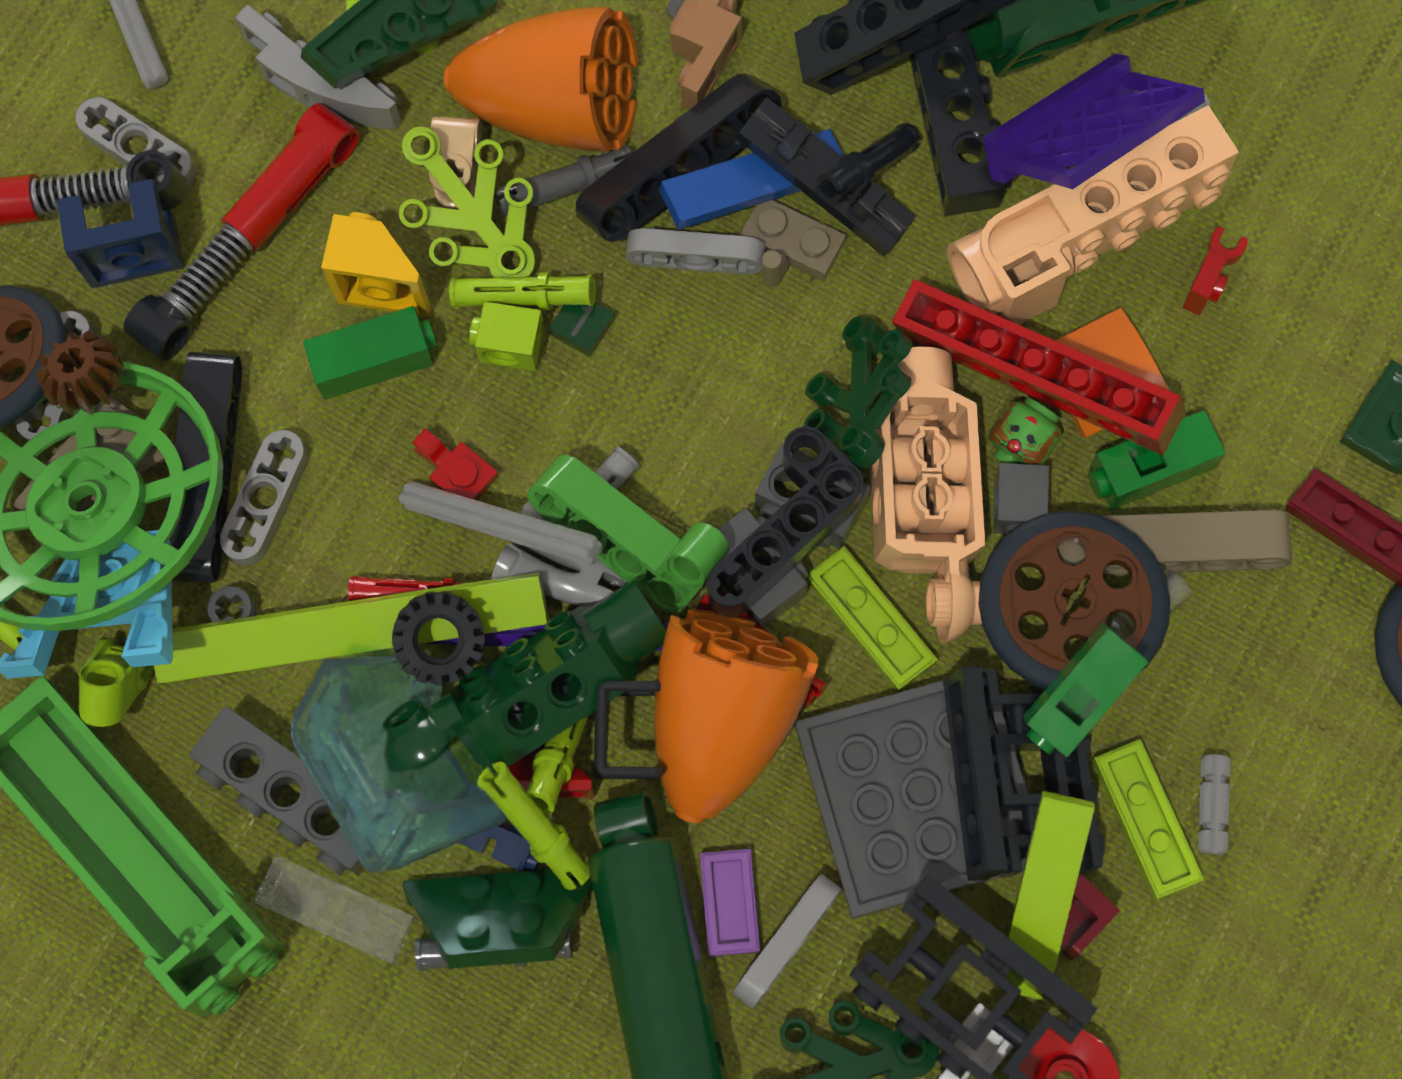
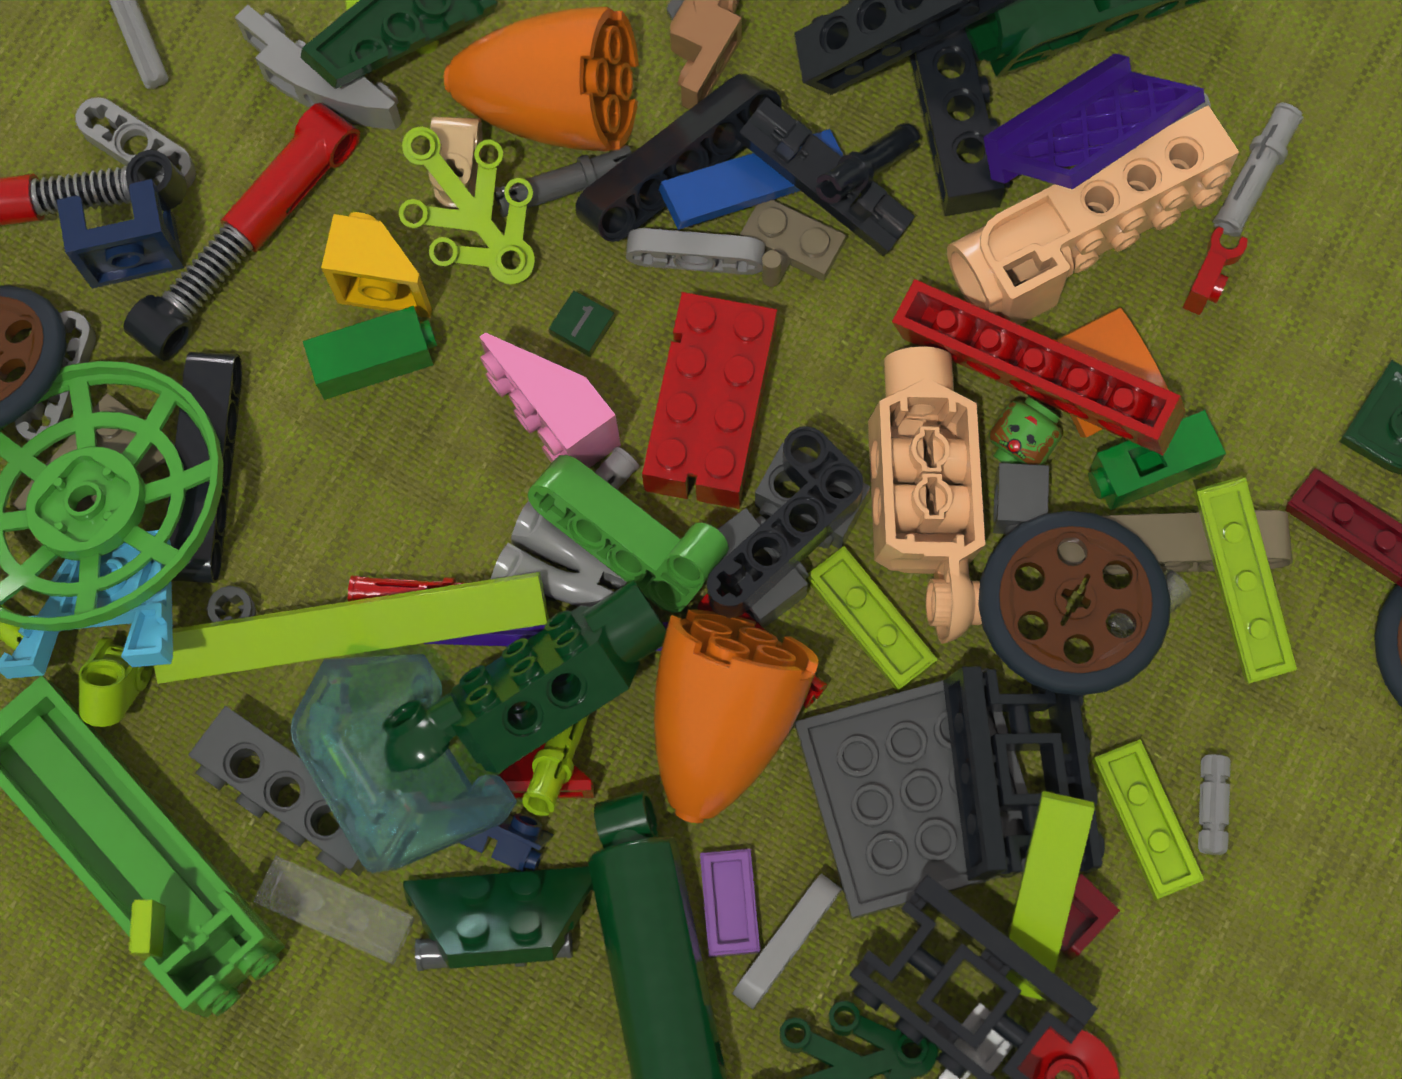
reddish brown gear [36,330,126,416] -> none
light grey beam [220,430,308,566] -> none
black tyre [392,591,485,686] -> none
light grey axle [398,481,602,565] -> none
red plate [412,428,499,501] -> none
lime pin [449,272,596,310] -> none
lime brick [469,301,545,371] -> none
lime pin [477,762,590,890] -> none
black piece [594,681,664,779] -> none
dark green plant [803,316,912,469] -> none
green brick [1023,622,1149,757] -> none
none -> lime tile [129,900,166,958]
none -> bright pink slope [479,333,621,468]
none -> red piece [642,292,777,509]
none -> lime tile [1193,476,1297,684]
none -> light grey pin [1213,103,1304,237]

